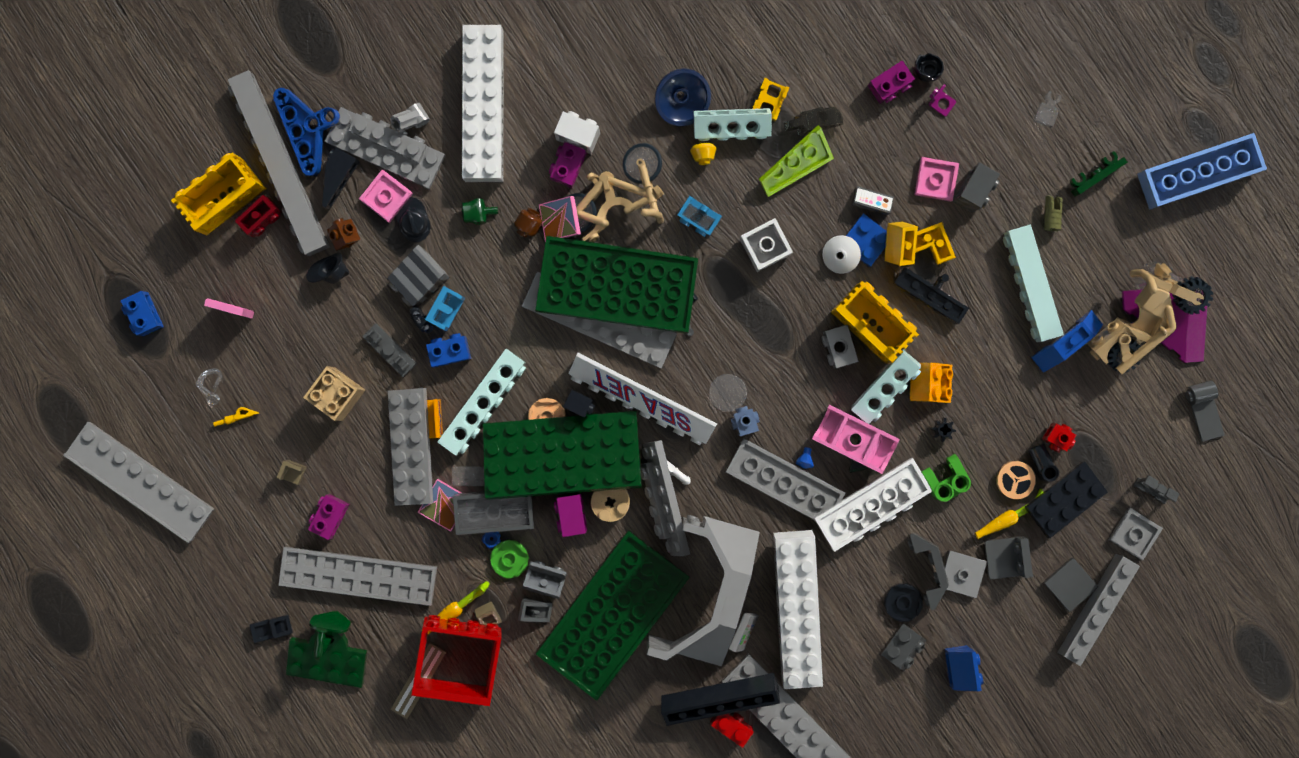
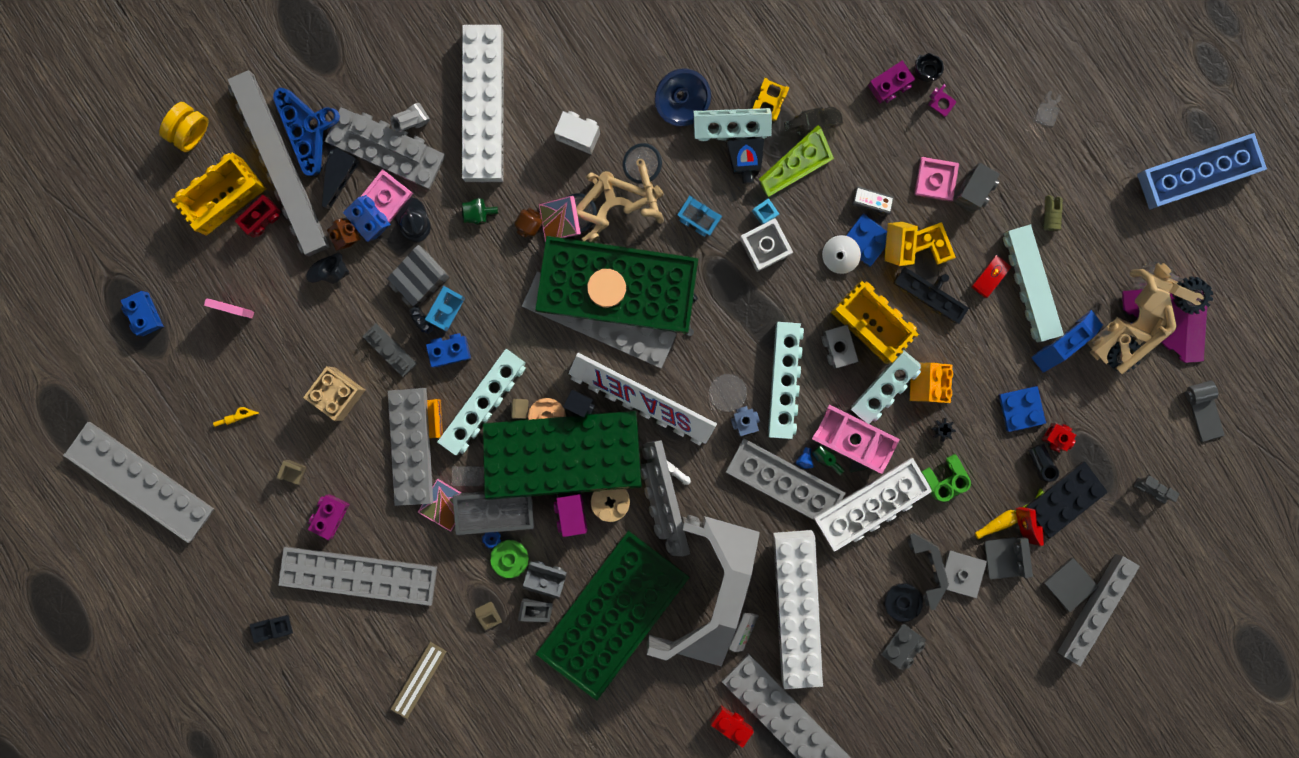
clear piece [196,368,223,405] -> none
dark green plate [286,611,368,688] -> none
red window [411,615,502,706] -> none
piece [428,581,489,634] -> none
magenta brick [549,141,587,188] -> none
black brick [661,673,780,726] -> none
yellow cone [690,143,716,165] -> none
blue slope [944,645,983,691] -> none
light nougat tile [996,461,1036,499] -> none
dark green plate [1070,151,1128,197] -> none
light grey tile [1108,507,1163,561] -> none
none -> yellow wheel [159,102,209,152]
none -> blue brick [343,195,391,242]
none -> dark tan slope [511,399,528,418]
none -> light nougat tile [587,269,626,308]
none -> black torso [726,138,764,184]
none -> medium azure slope [752,198,779,225]
none -> light aqua brick [768,322,804,439]
none -> dark green piece [811,444,845,476]
none -> red slope [971,255,1011,298]
none -> blue plate [998,386,1046,432]
none -> red slope [1016,507,1044,546]

